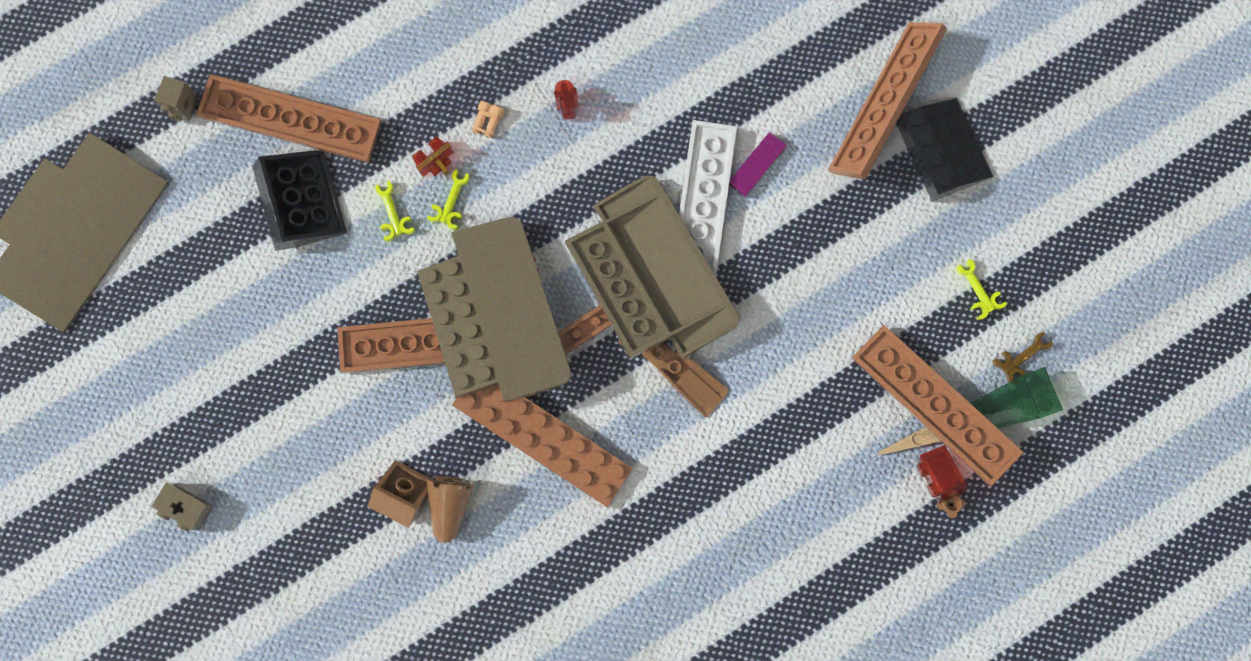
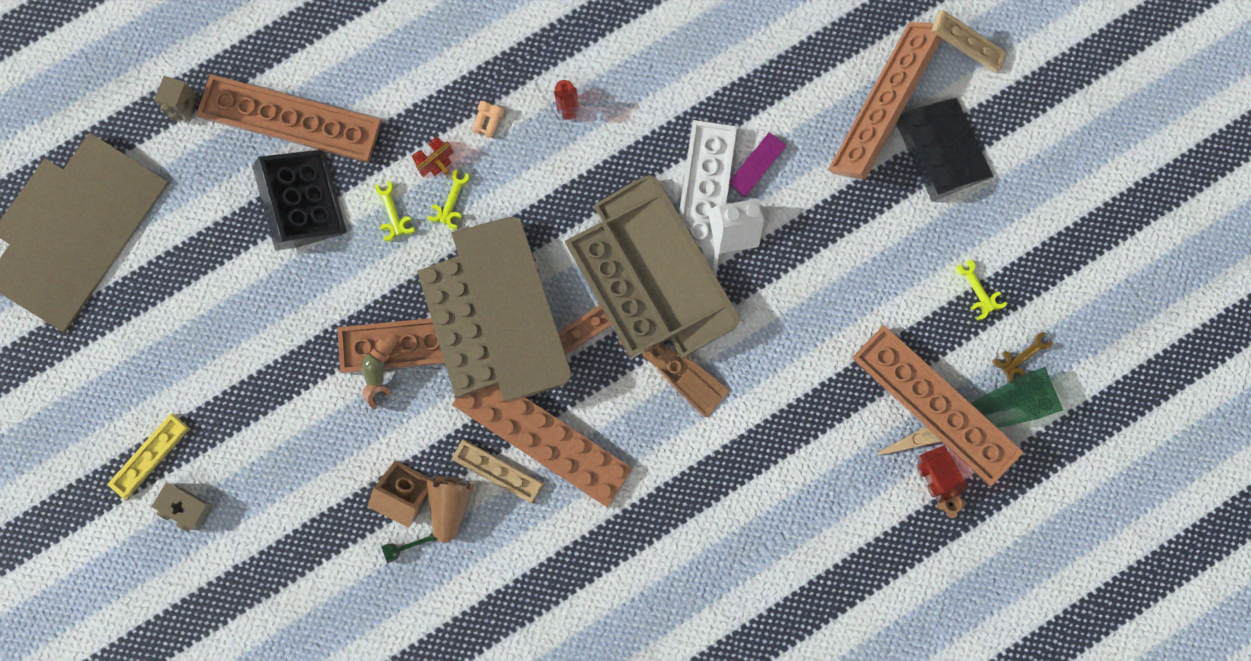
none -> light yellow tile [107,413,190,500]
none -> nougat piece [361,332,401,410]
none -> dark green hinge [381,532,437,564]
none -> tan tile [451,439,544,504]
none -> white slope [708,199,764,255]
none -> tan tile [932,10,1006,72]

